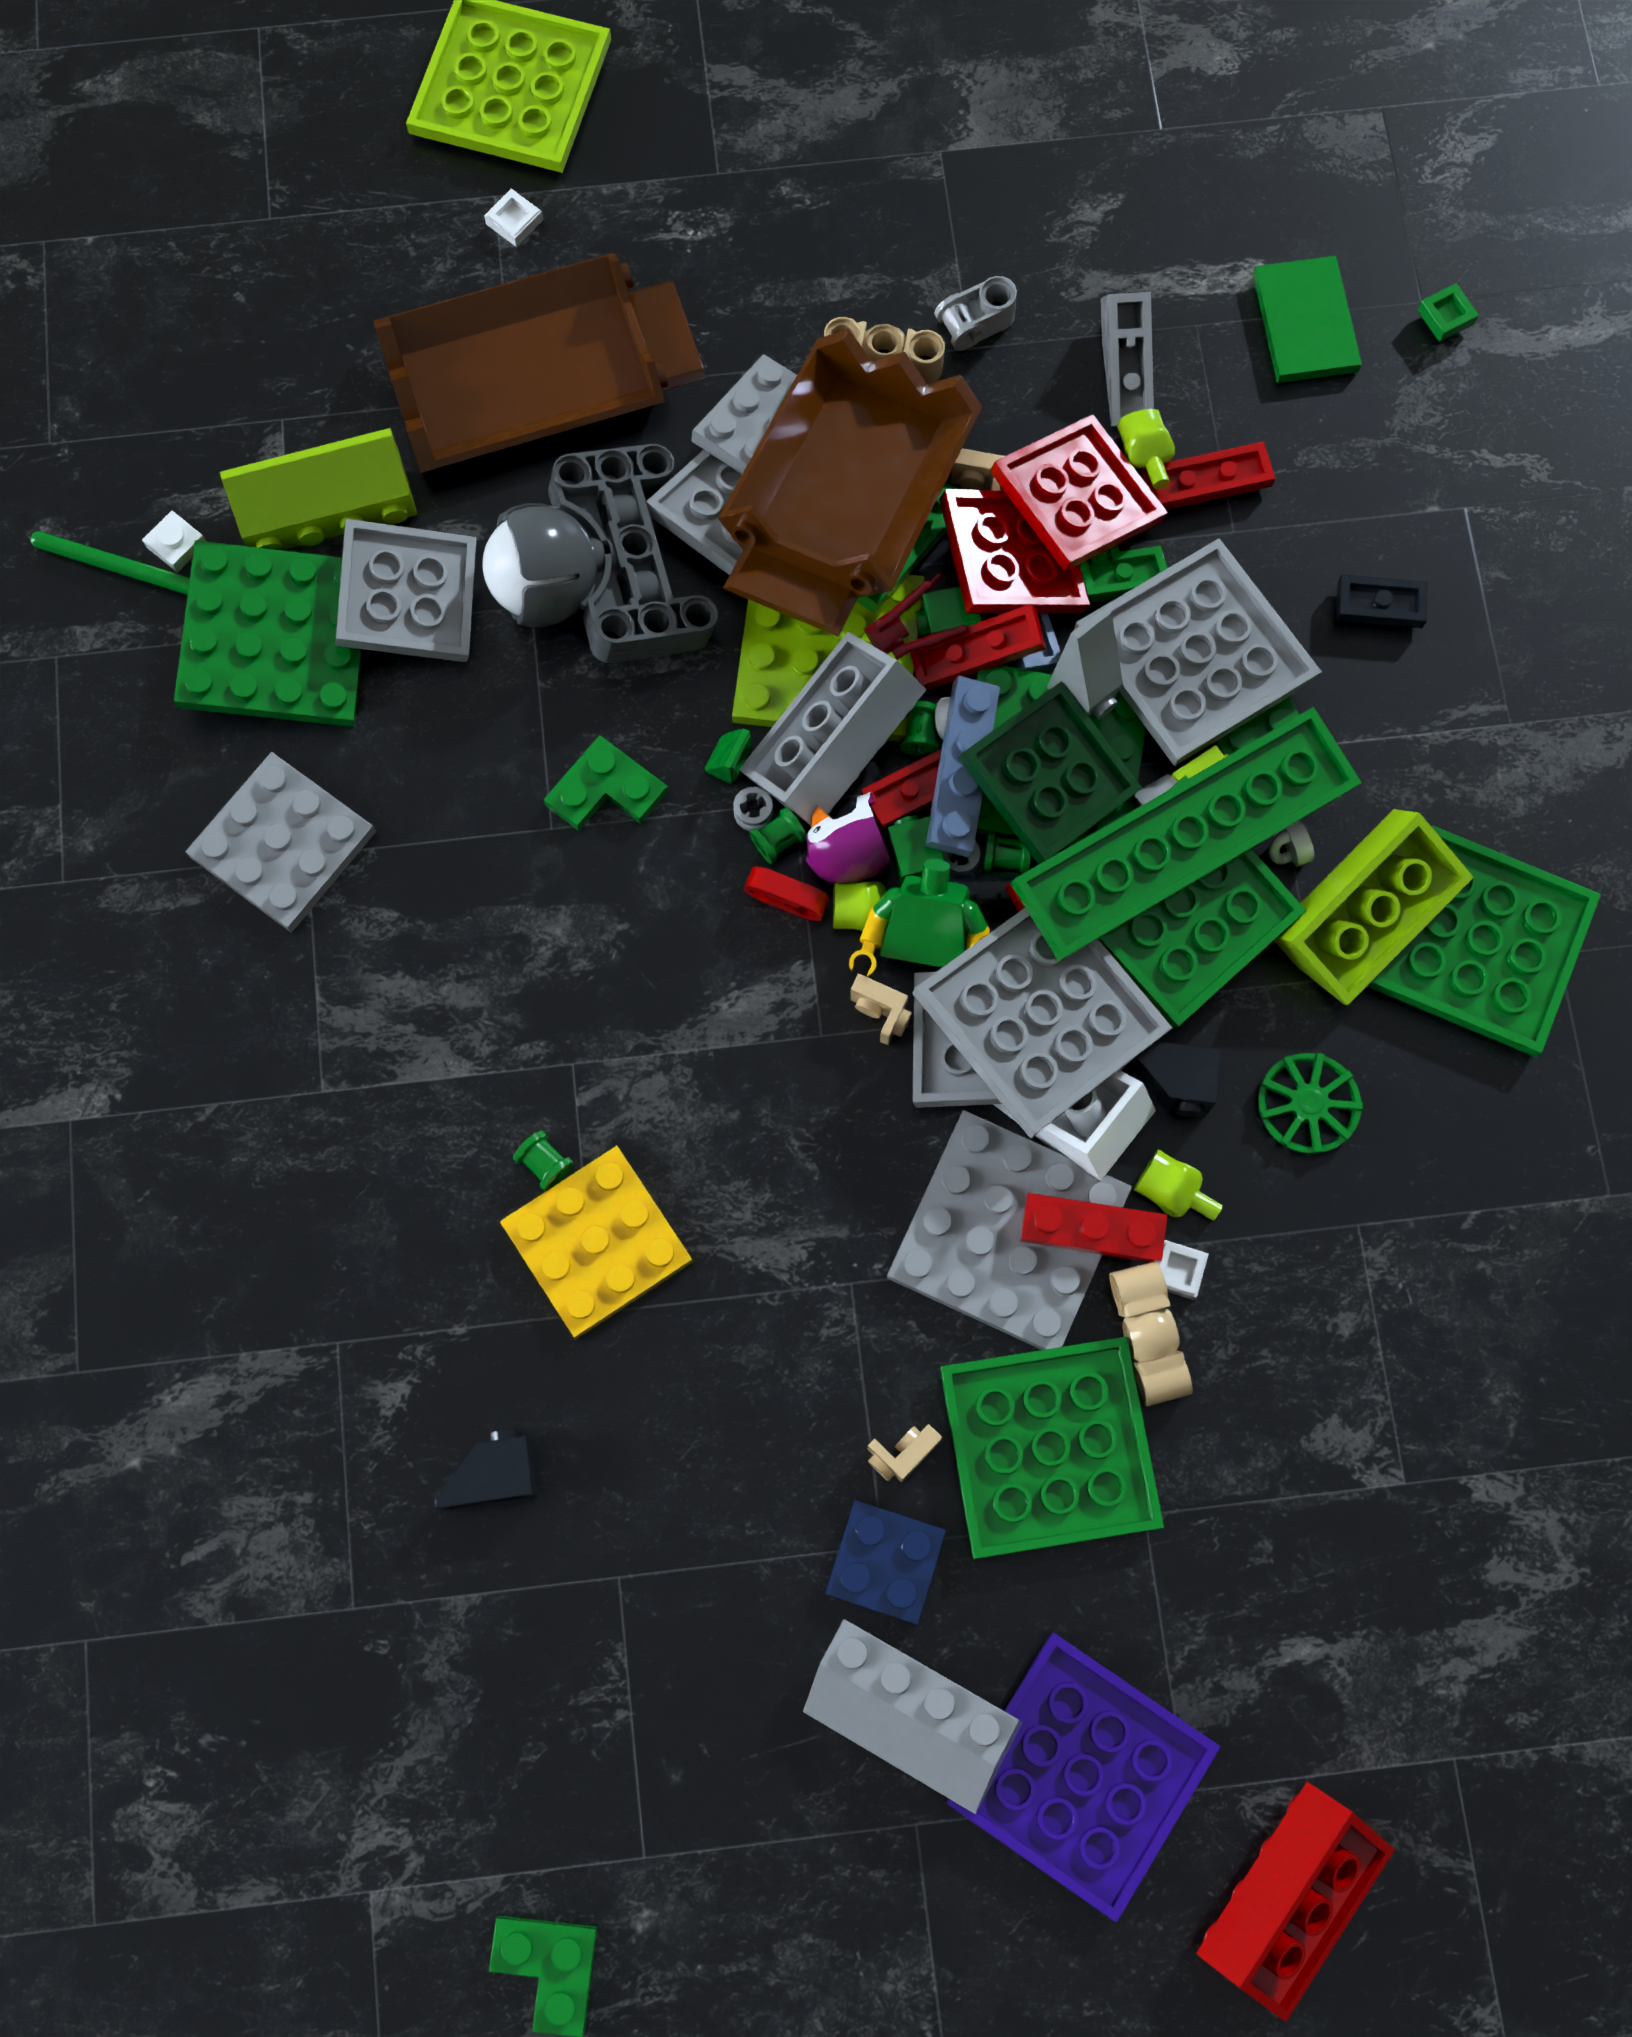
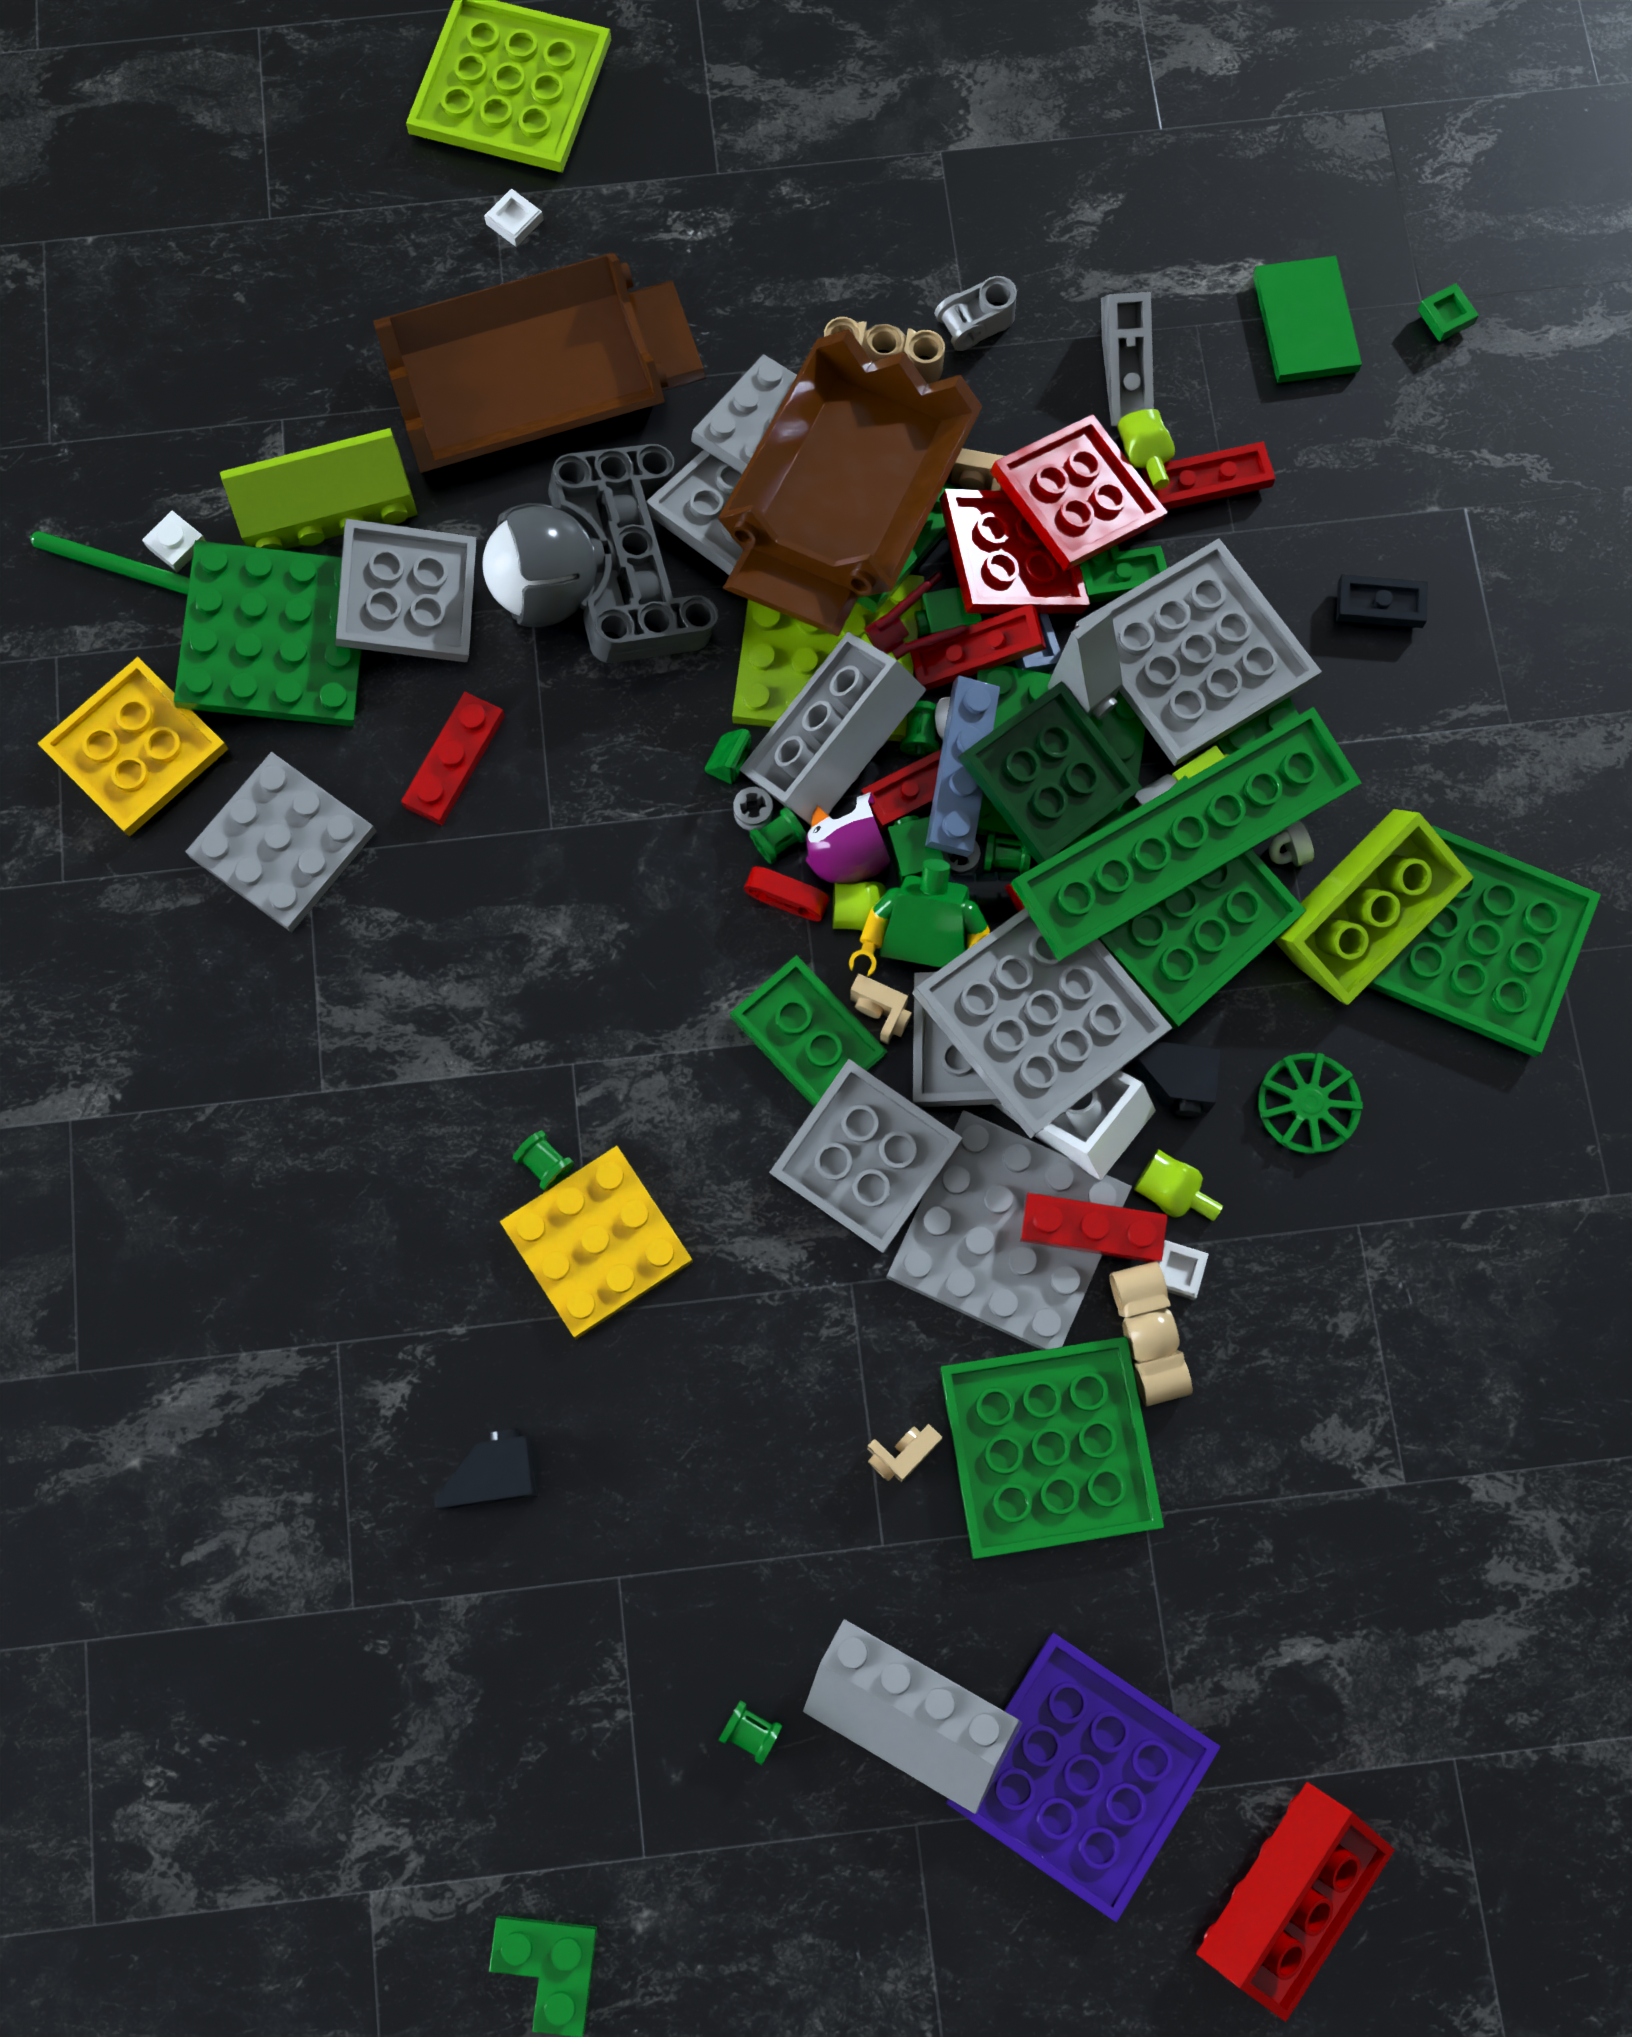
green plate [543,735,669,831] -> none
dark blue plate [825,1500,946,1625] -> none
none -> yellow plate [37,657,228,837]
none -> red plate [401,691,505,826]
none -> green bush [719,1700,782,1765]
none -> green tile [730,955,888,1108]
none -> light grey plate [769,1059,963,1253]

